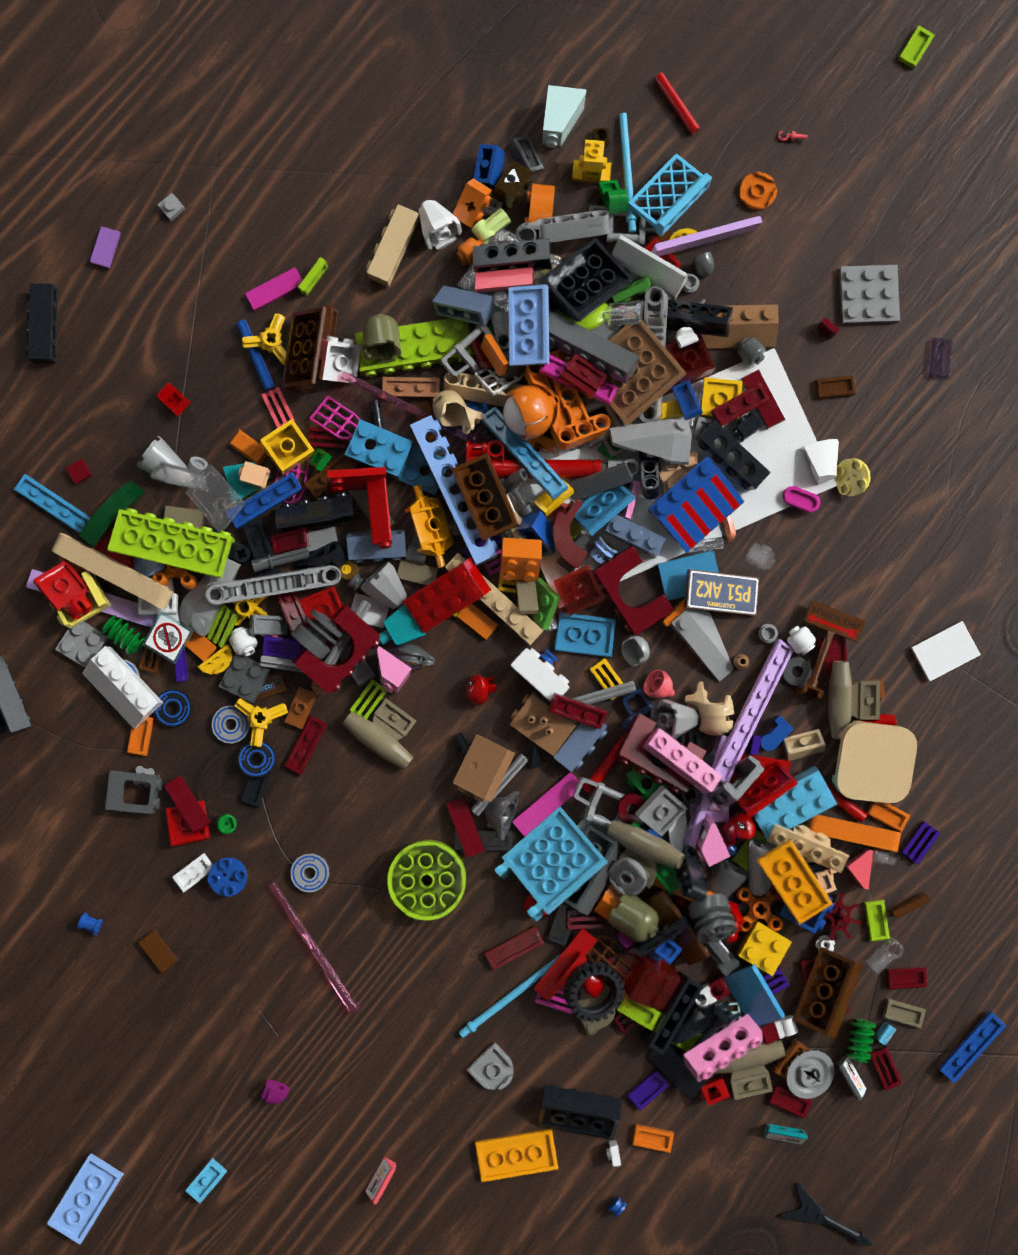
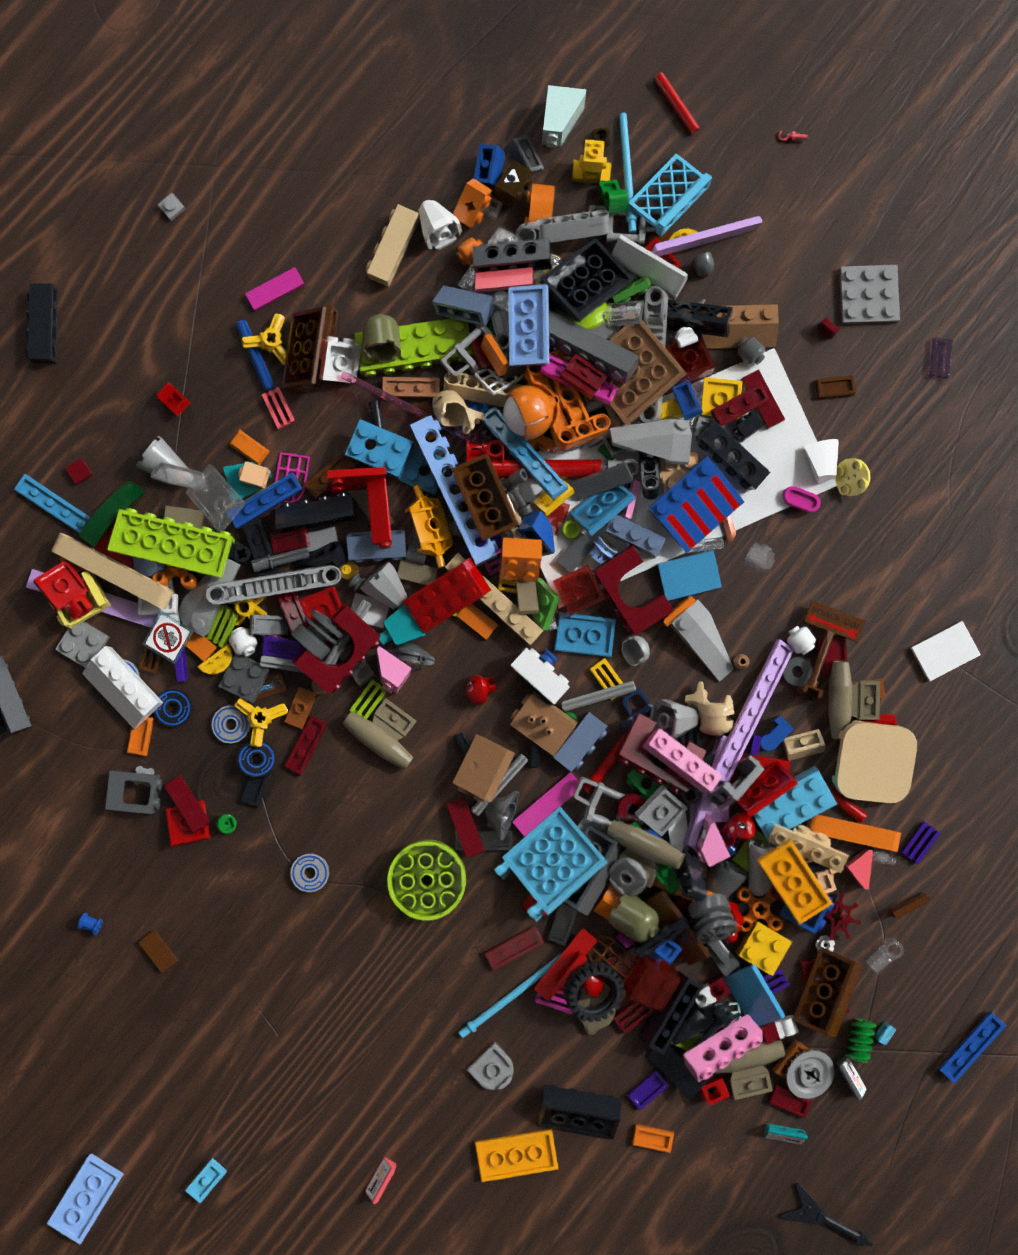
medium lavender tile [90,226,121,269] -> none
green piece [102,615,147,655] -> none
white plate [172,853,213,893] -> none
light grey tile [188,457,208,477] -> none
blue plate [208,857,248,897] -> none
yellow brick [260,419,314,476] -> none
magenta piece [261,1079,290,1105] -> none
clear pink bar [268,881,360,1014] -> none
lime tile [298,257,328,296] -> none
green tile [308,448,332,472] -> none
dark pink window [309,396,360,440] -> none
dark red tile [309,427,348,449] -> none
yellowish green piece [471,208,511,244] -> none
dark red tile [547,692,608,729] -> none
dark red arch [553,499,588,569] -> none
dark red tile [566,908,605,930] -> none
white plate [606,1140,621,1167] -> none
blue bush [607,1196,626,1217] -> none
lime tile [617,993,661,1030] -> none
coral helmet [643,669,675,699] -> none
light grey plate [682,274,699,293] -> none
tile [684,569,759,616] -> none
orange tile [739,172,777,211] -> none
light grey plate [758,624,778,643] -> none
lime tile [863,899,890,941] -> none
orange tile [867,801,911,832] -> none
dark red tile [869,1046,903,1091] -> none
dark tan tile [882,998,926,1028] -> none
dark red tile [886,966,928,989] -> none
lime tile [898,26,935,69] -> none

